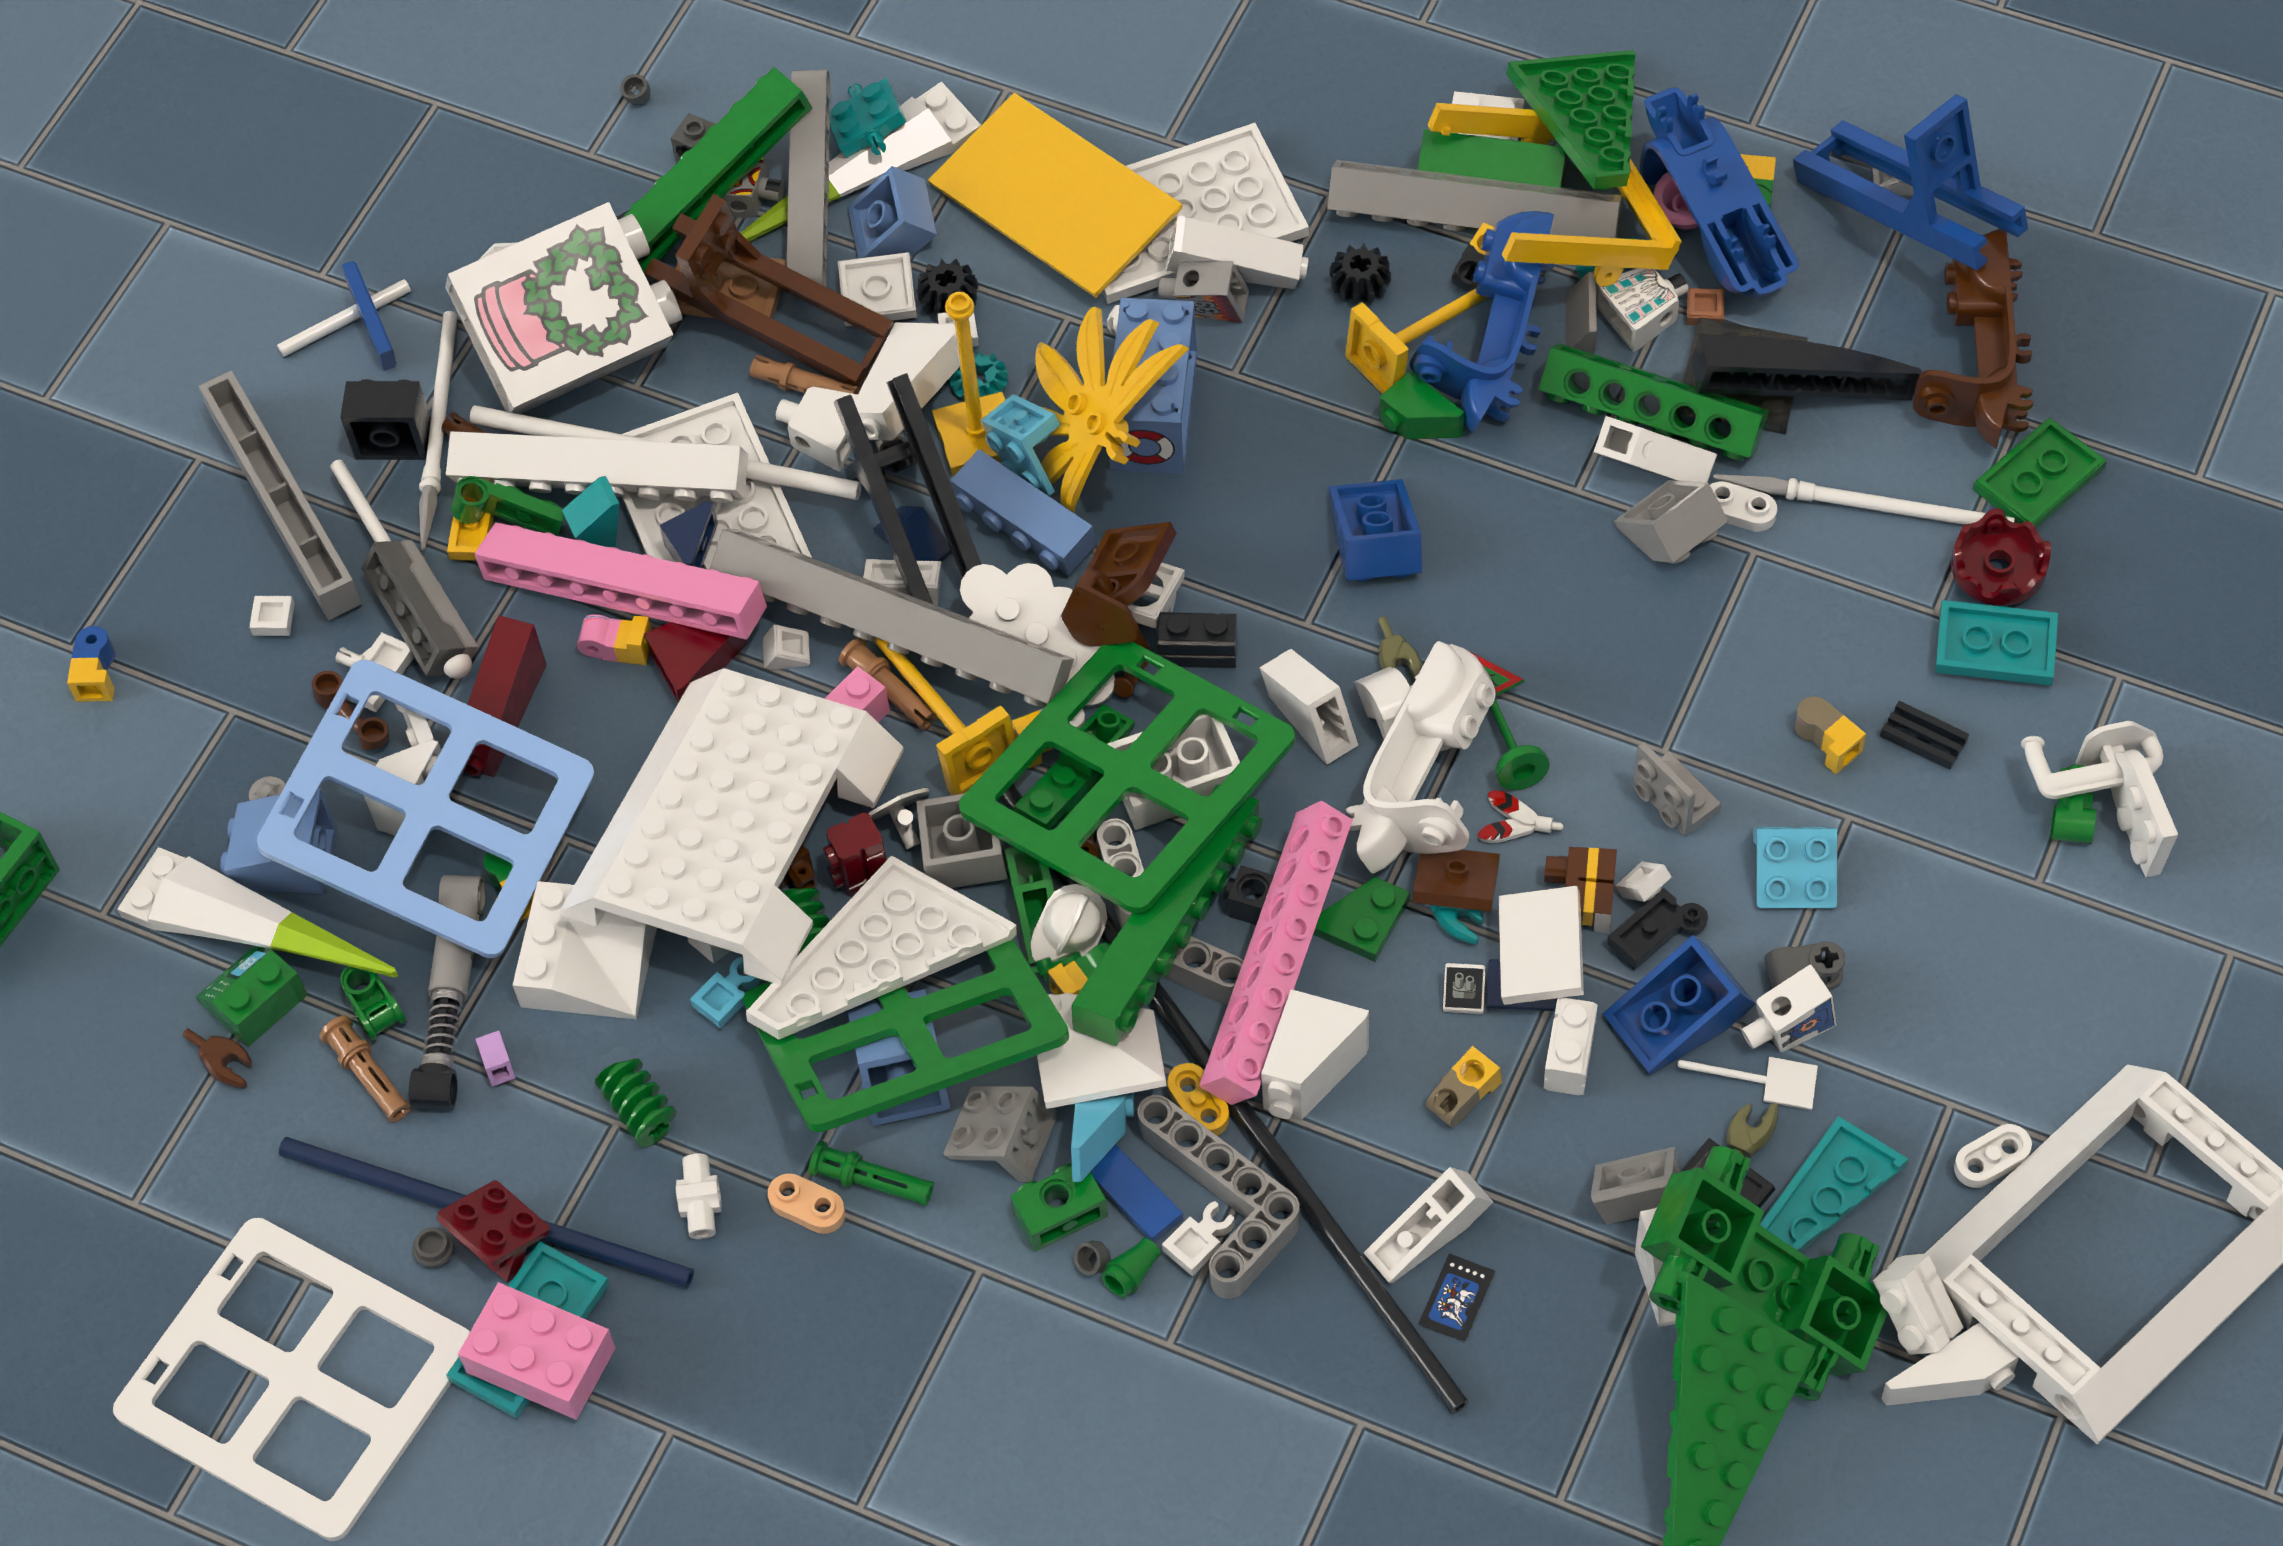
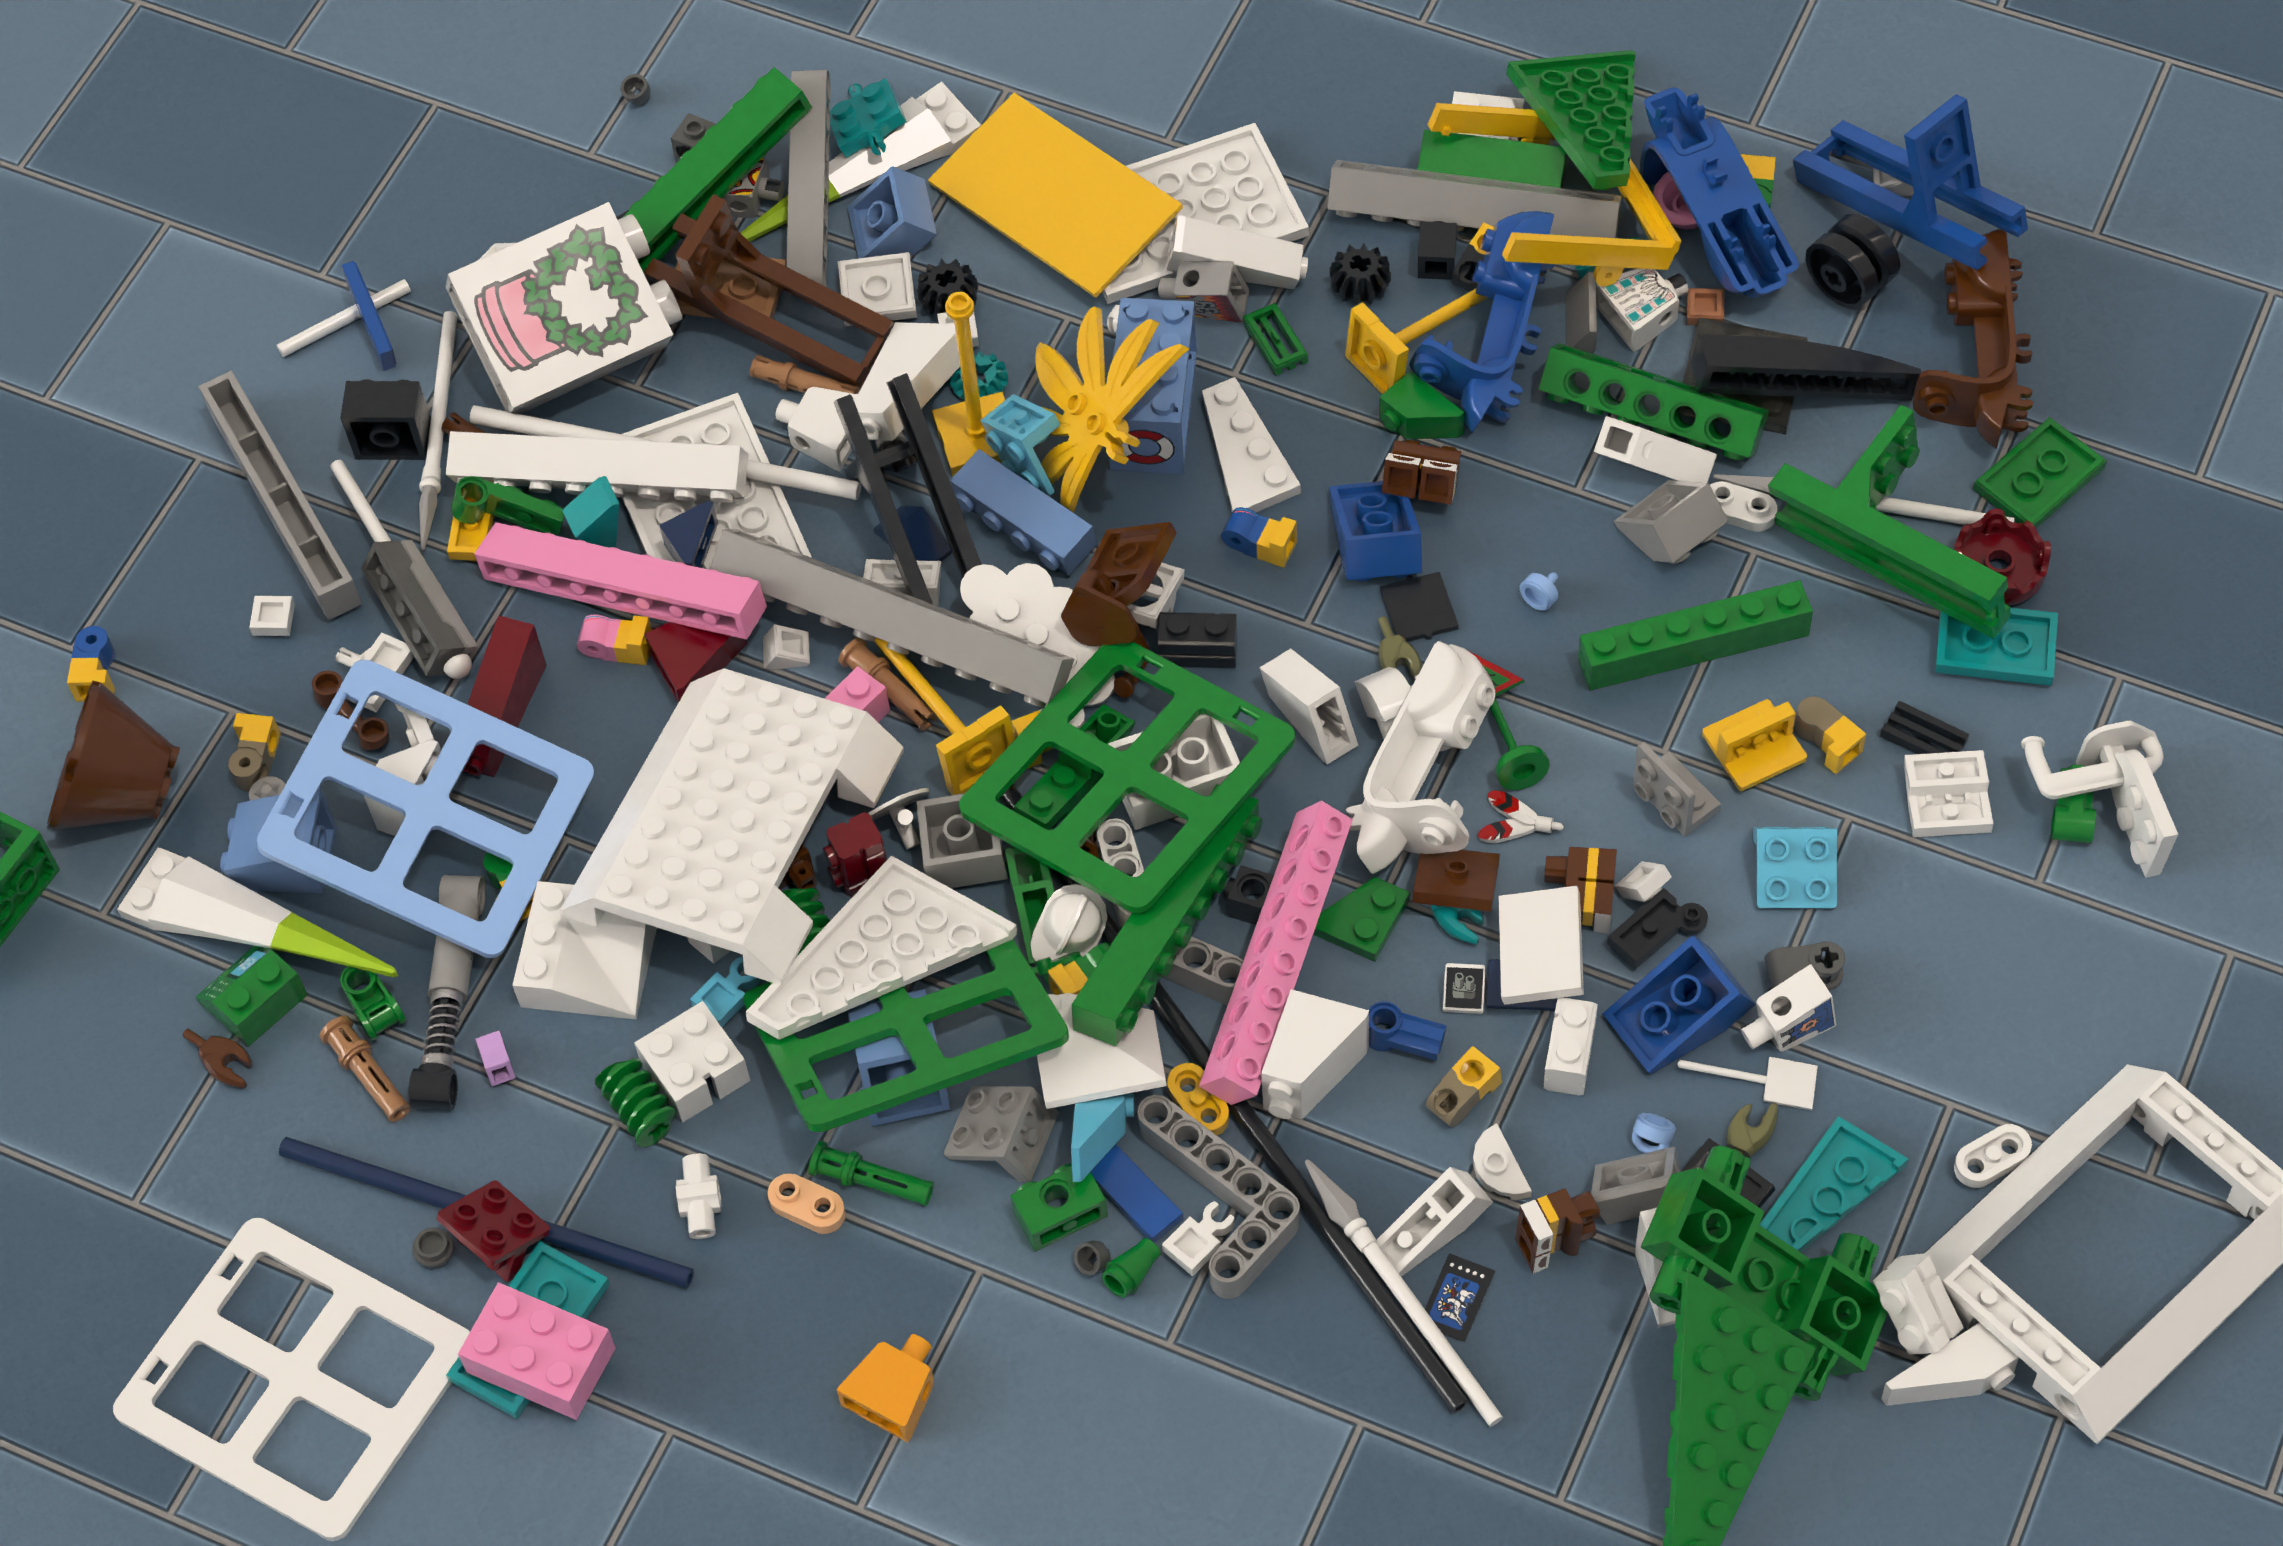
none -> reddish brown cone [46,680,180,831]
none -> leg [228,713,281,792]
none -> white piece [634,1001,751,1123]
none -> light orange torso [837,1334,934,1442]
none -> white wing [1202,377,1301,512]
none -> leg [1221,507,1297,568]
none -> green tile [1243,302,1308,376]
none -> white piece [1305,1160,1503,1427]
none -> blue piece [1369,1001,1447,1061]
none -> black piece [1380,572,1459,642]
none -> reddish brown hips [1382,439,1461,505]
none -> black brick [1418,221,1457,280]
none -> white plate [1473,1123,1532,1200]
none -> reddish brown hips [1515,1188,1600,1274]
none -> light blue tile [1520,572,1558,611]
none -> green brick [1578,580,1813,691]
none -> light blue tile [1632,1113,1676,1154]
none -> yellow bracket [1702,699,1807,791]
none -> green piece [1768,405,2011,639]
none -> black wheel [1805,214,1901,309]
none -> white slope [1904,750,1993,837]

